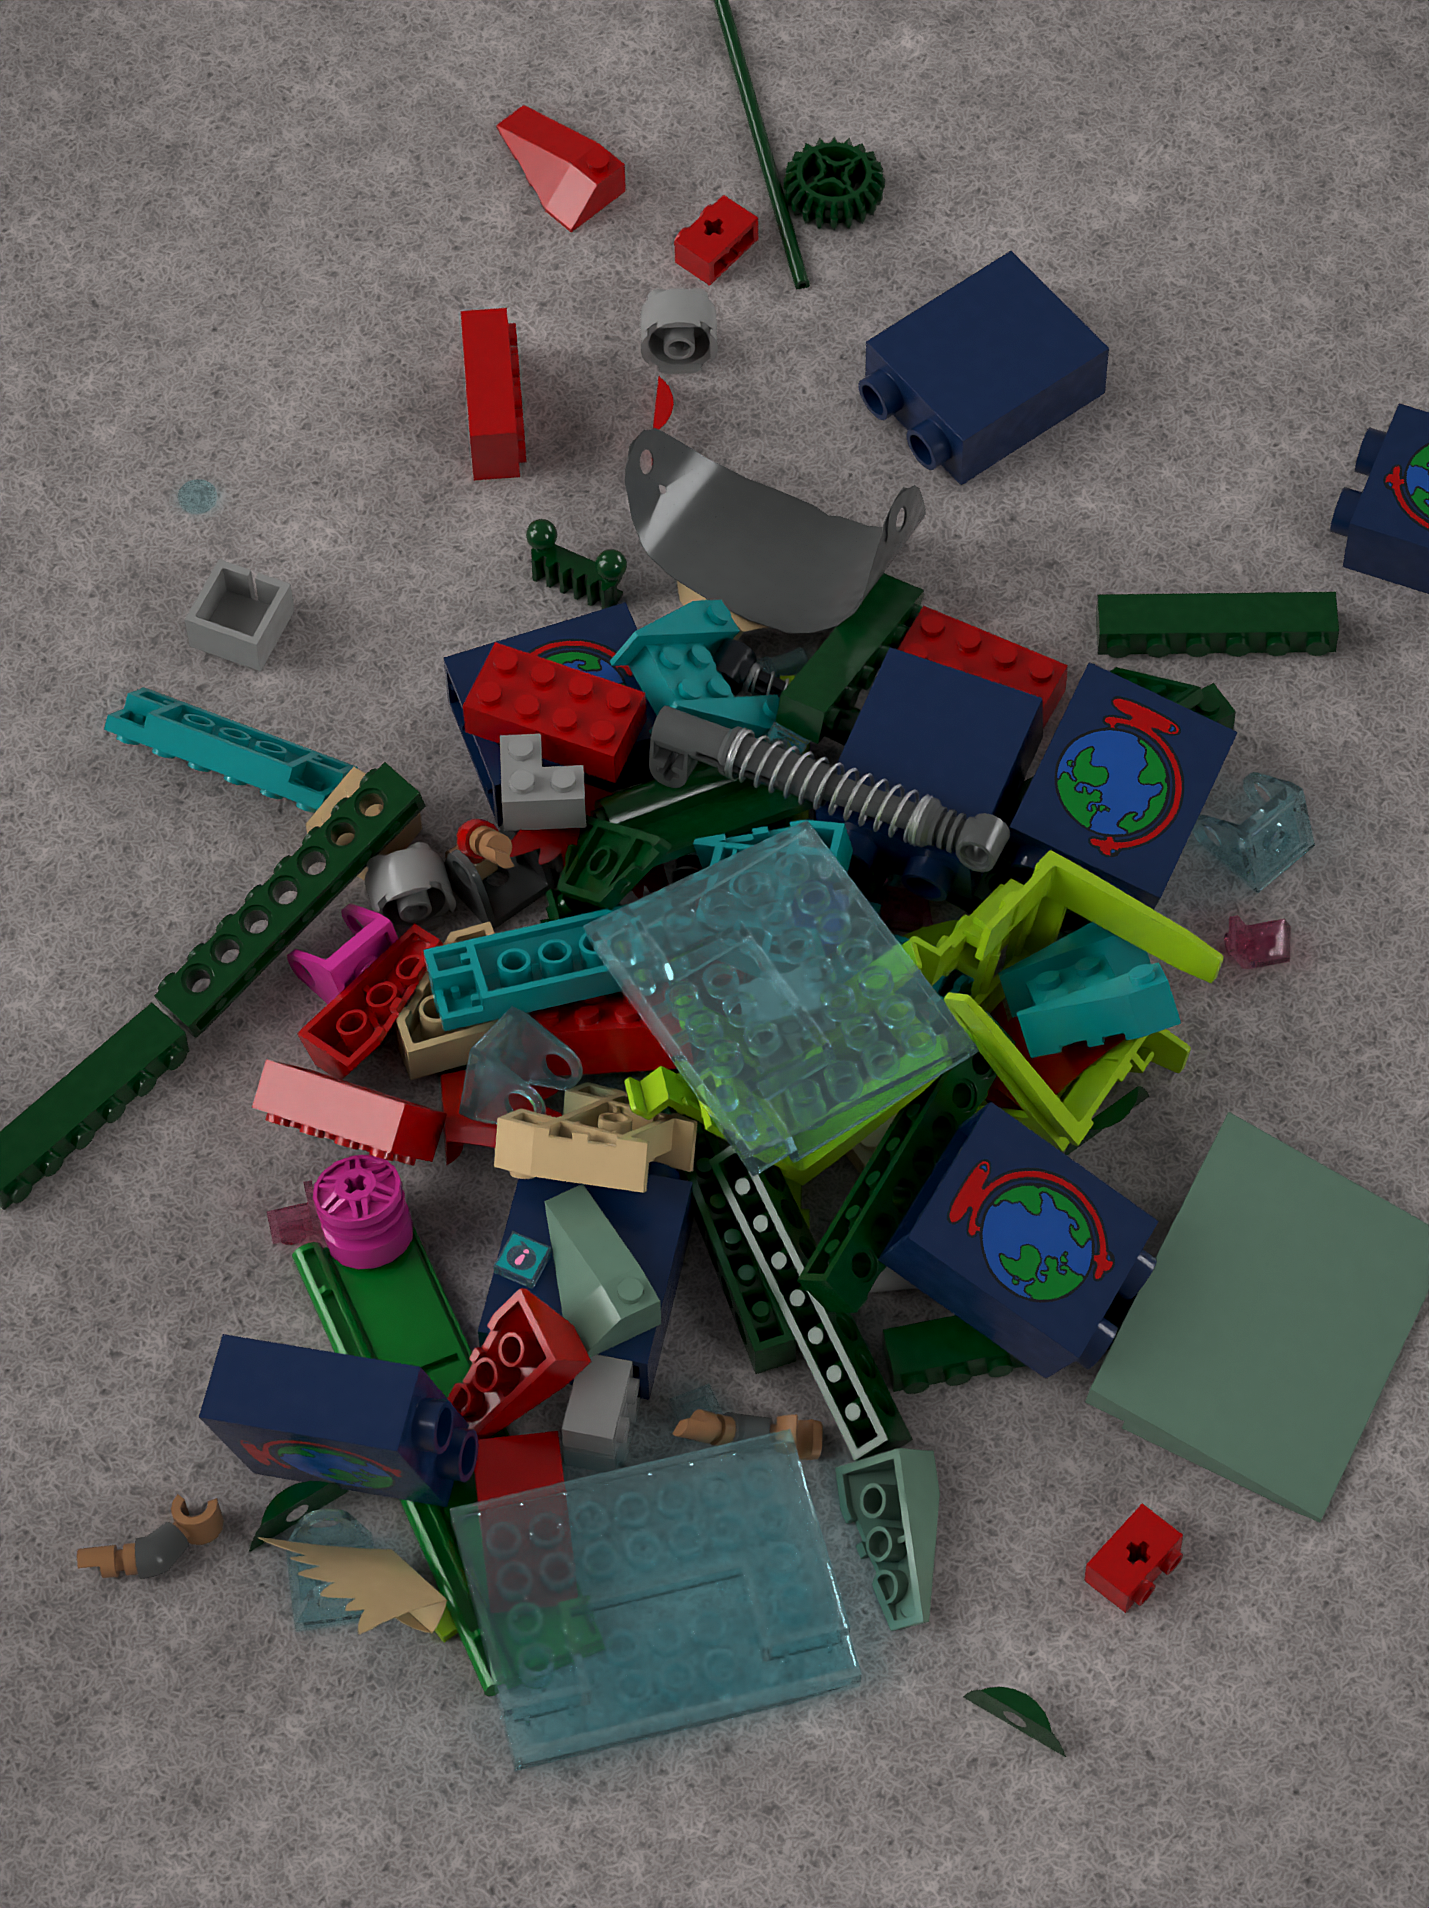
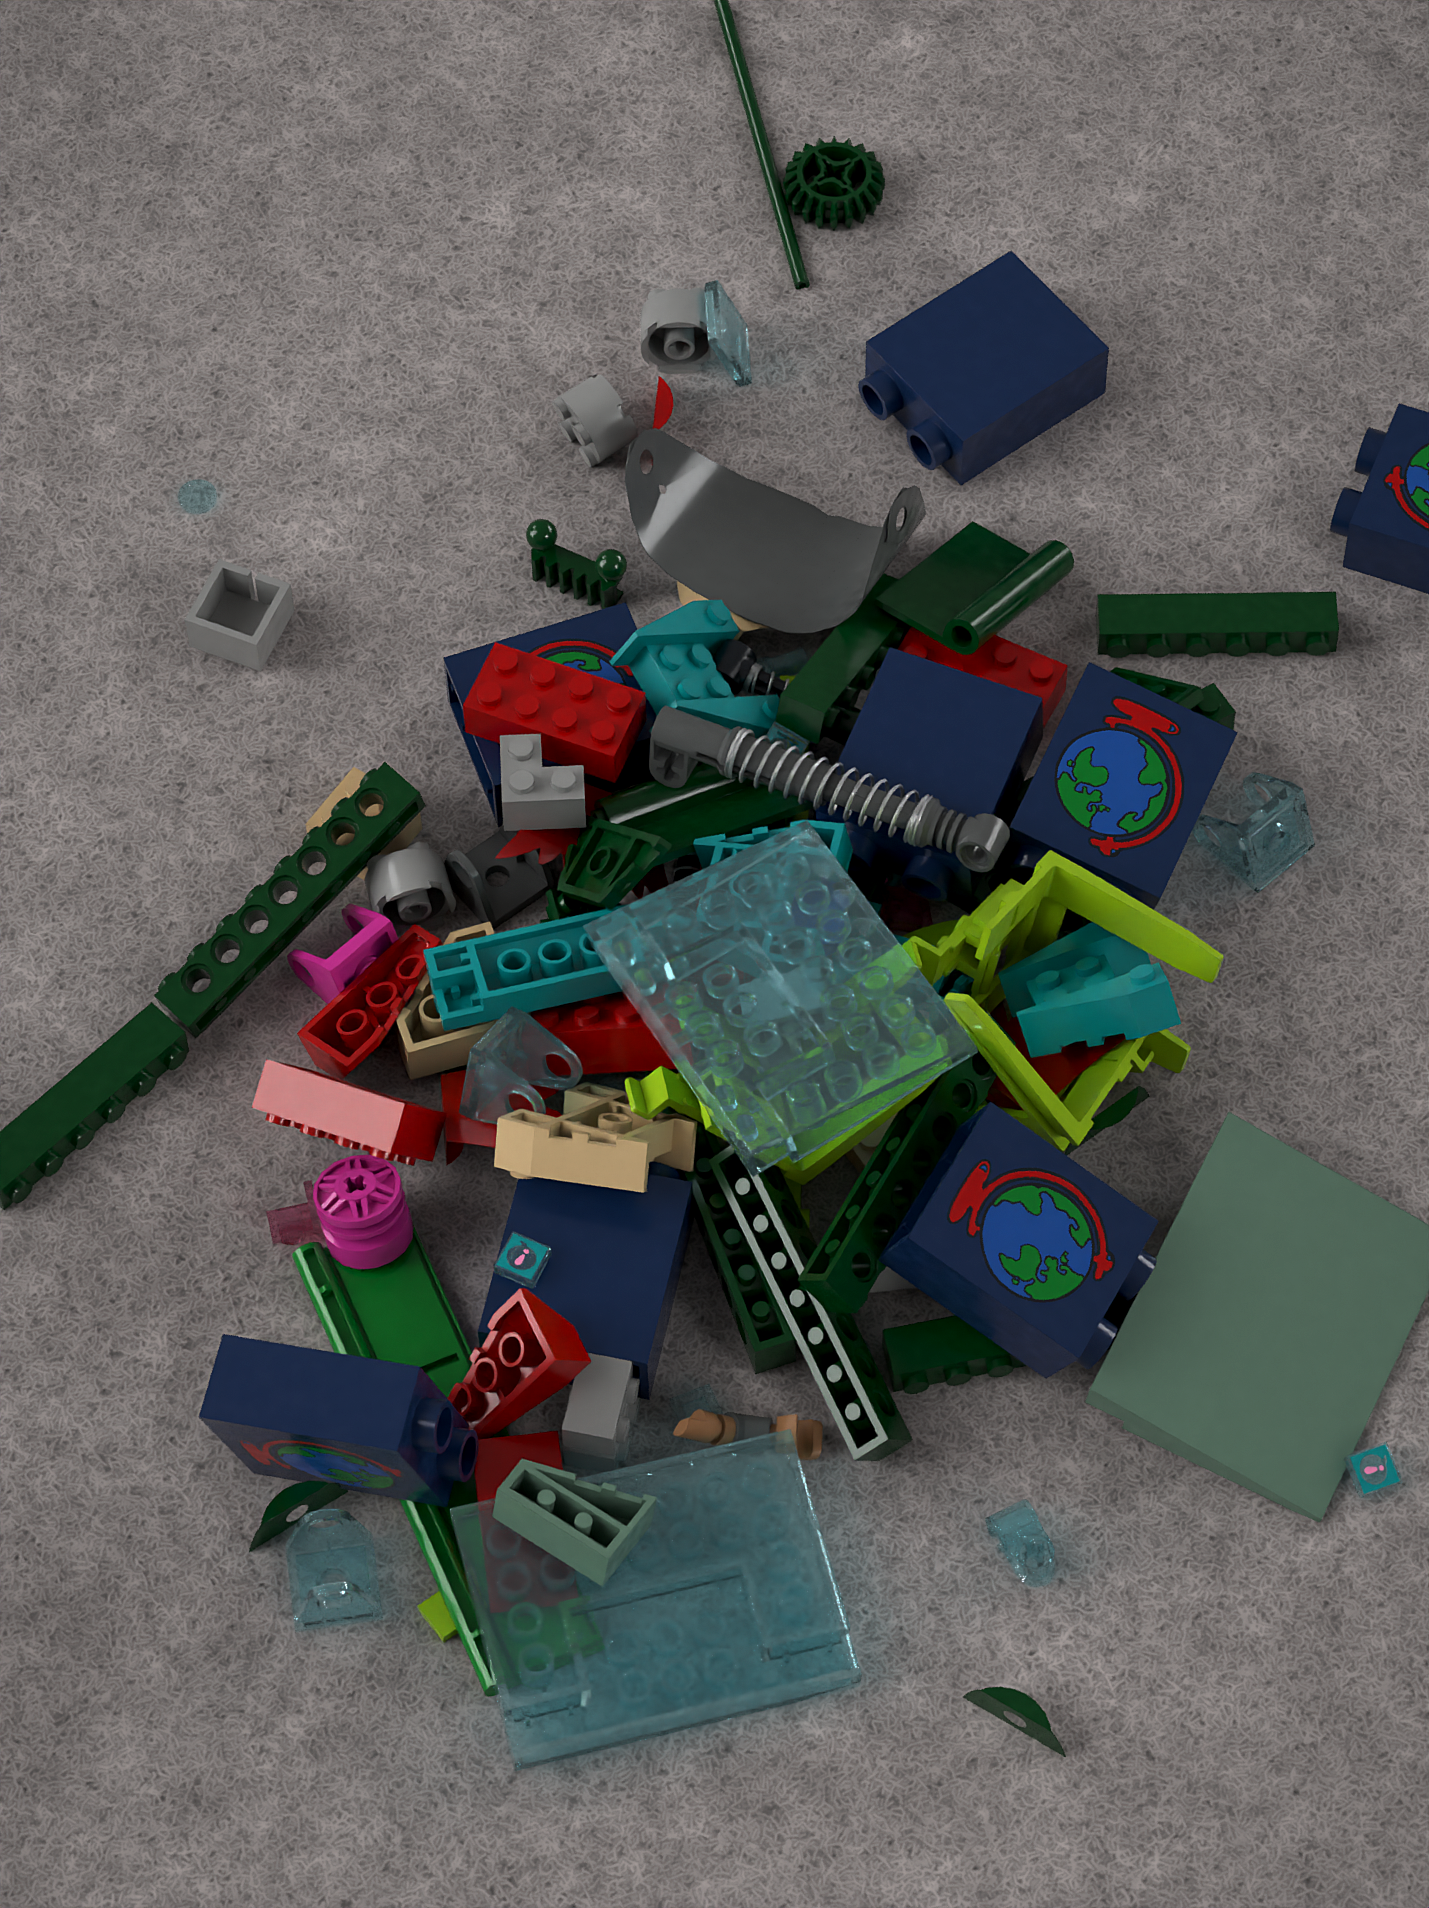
medium nougat piece [77,1494,224,1579] -> none
teal slope [104,687,358,813] -> none
tan piece [258,1537,448,1634] -> none
medium nougat piece [445,819,514,880] -> none
red brick [461,308,527,481] -> none
red wedge [497,105,626,233] -> none
sand green wedge [544,1184,661,1358] -> none
red brick [674,195,758,286] -> none
sand green wedge [835,1448,940,1631] -> none
red brick [1084,1503,1183,1613] -> none
clear pink bracket [1224,915,1291,969] -> none
none -> sand green wedge [492,1459,657,1587]
none -> light grey brick [552,373,638,467]
none -> clear light blue tile [704,280,752,387]
none -> dark green door [874,521,1074,655]
none -> clear light blue piece [985,1499,1055,1587]
none -> tile [1344,1442,1403,1499]

